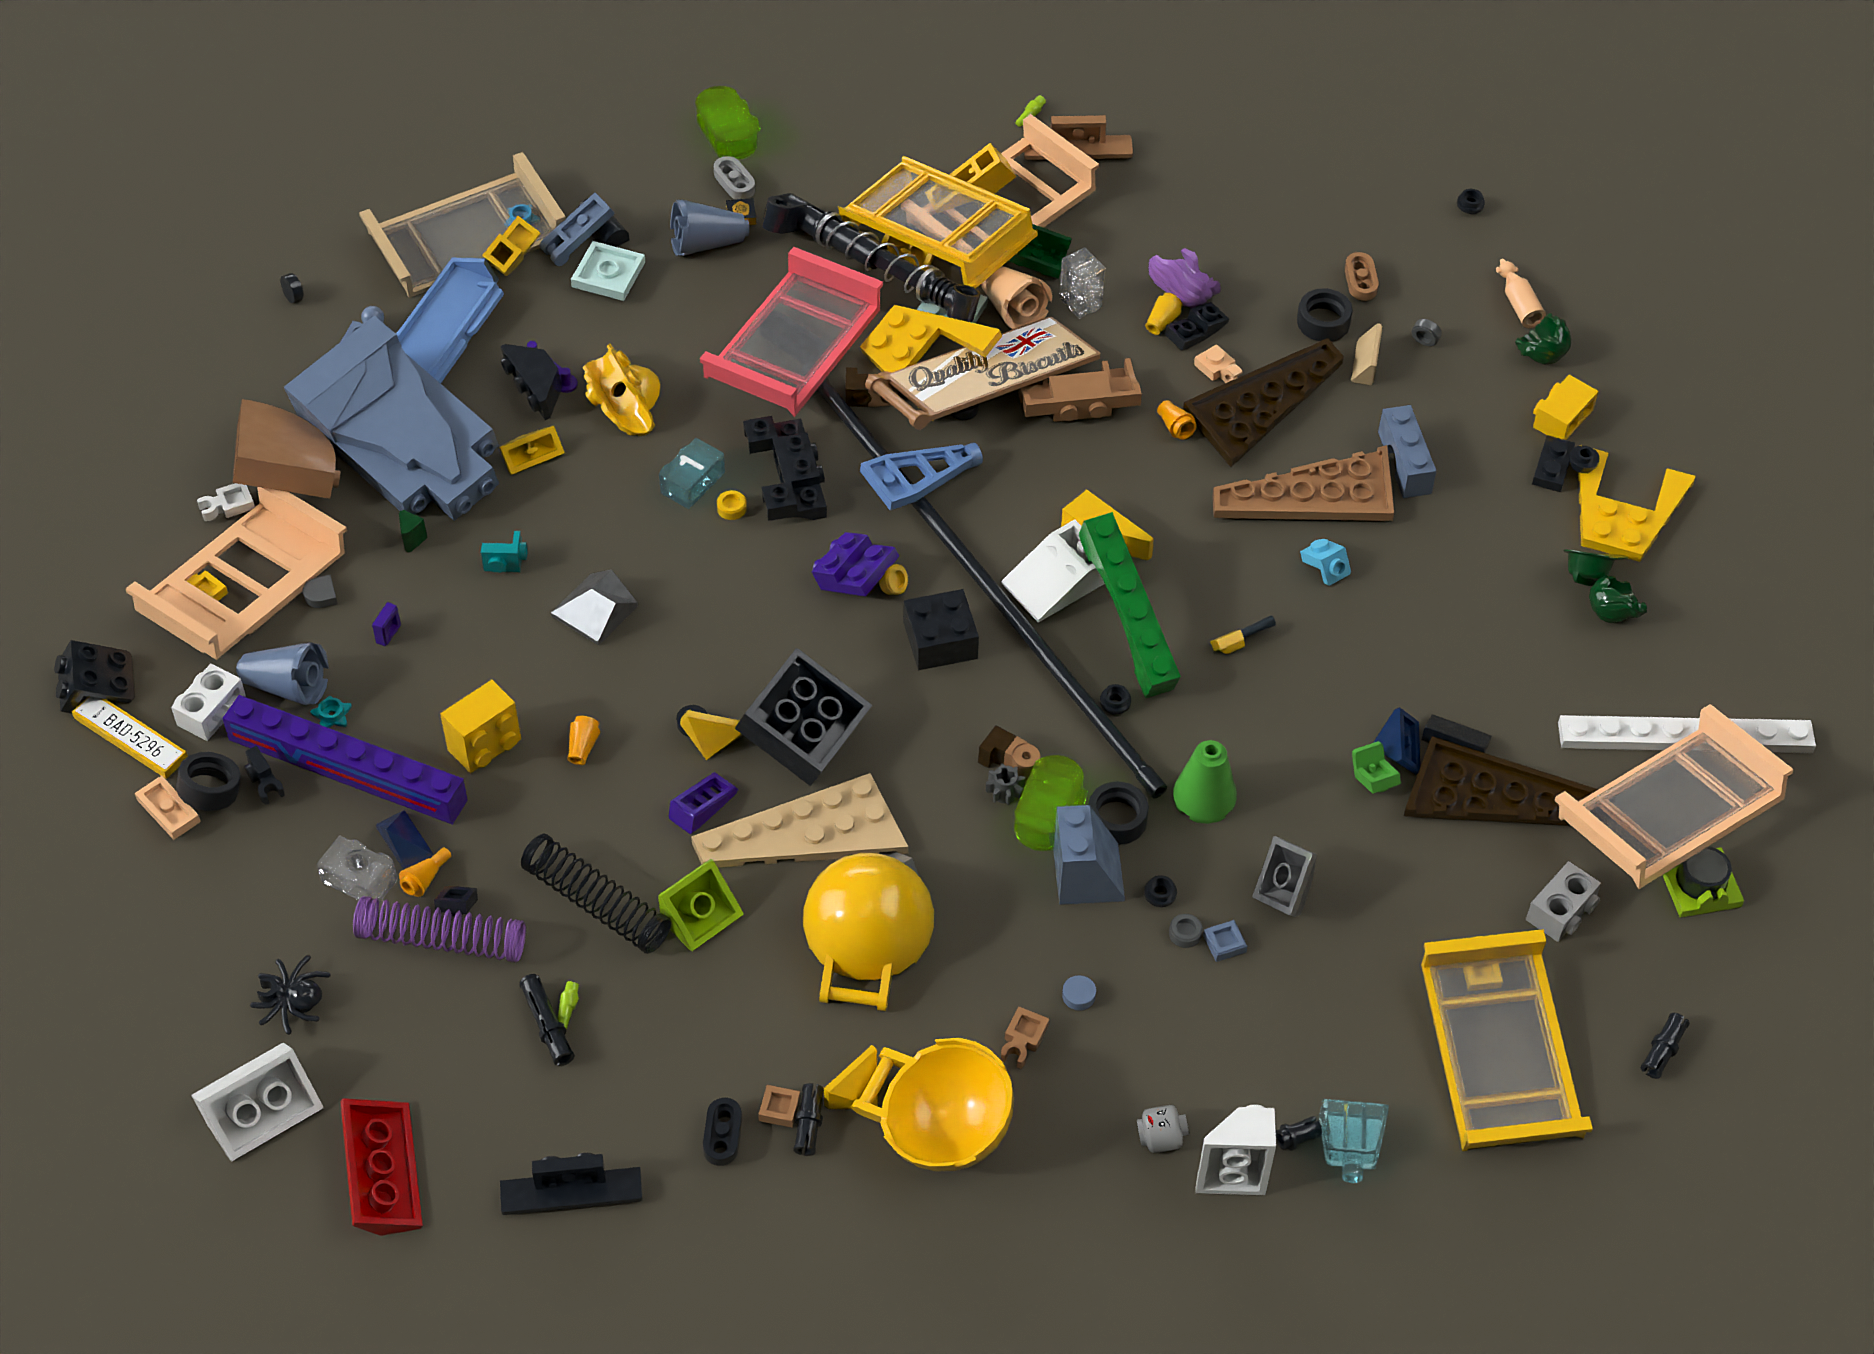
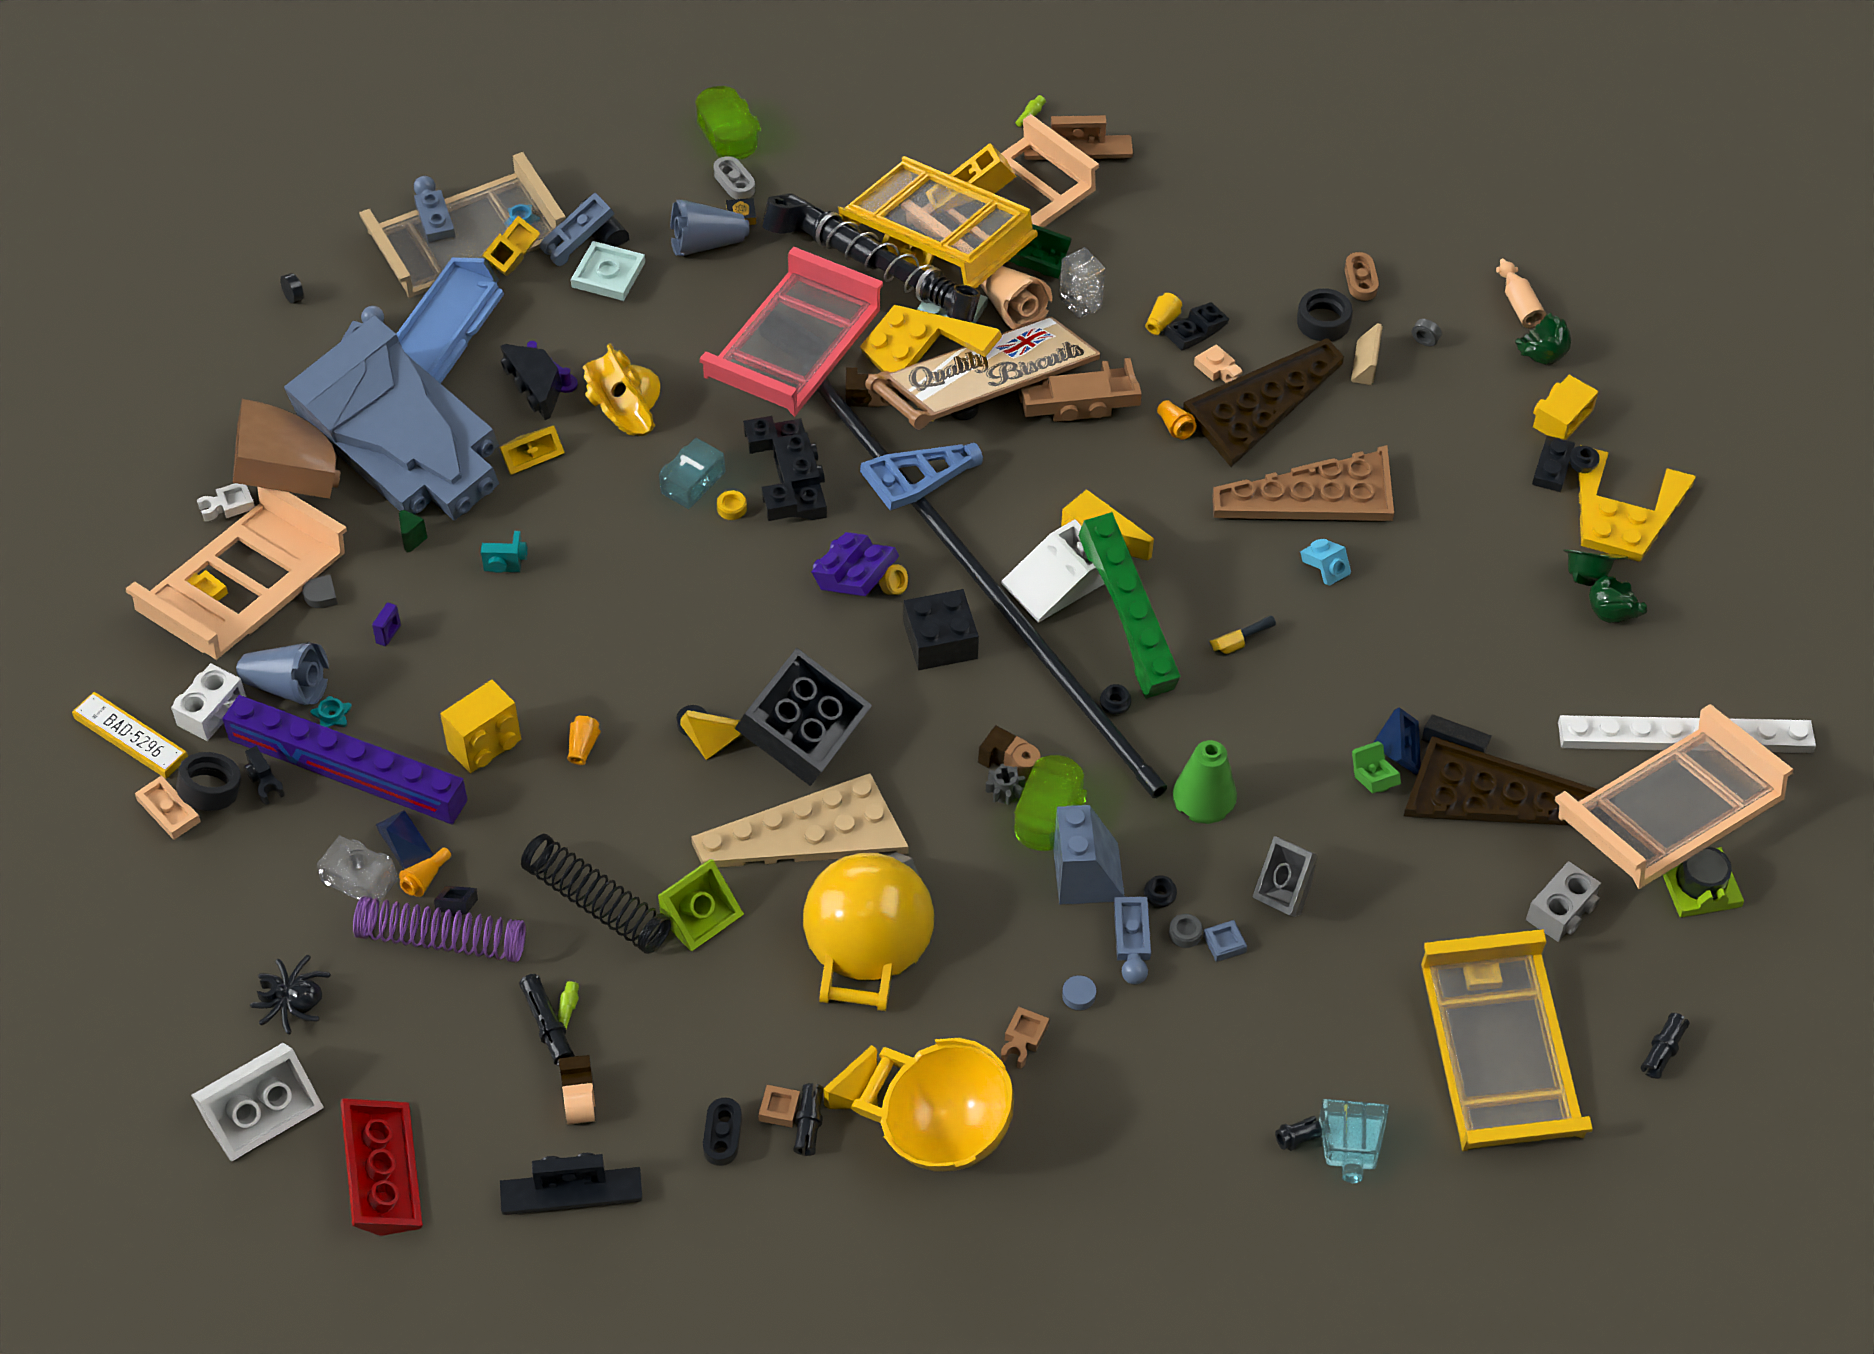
black bracket [54,640,135,714] -> none
flat silver slope [551,569,638,645] -> none
dark purple slope [669,772,738,834] -> none
black tyre [1088,781,1149,845] -> none
light grey head [1137,1105,1189,1153] -> none
medium lavender hair [1149,248,1221,308] -> none
white slope [1195,1105,1276,1195] -> none
sand blue arch [1378,405,1436,498] -> none
black plate [1457,188,1485,214] -> none
none -> sand blue plate [414,176,455,242]
none -> leg [559,1055,595,1125]
none -> sand blue plate [1114,897,1151,985]

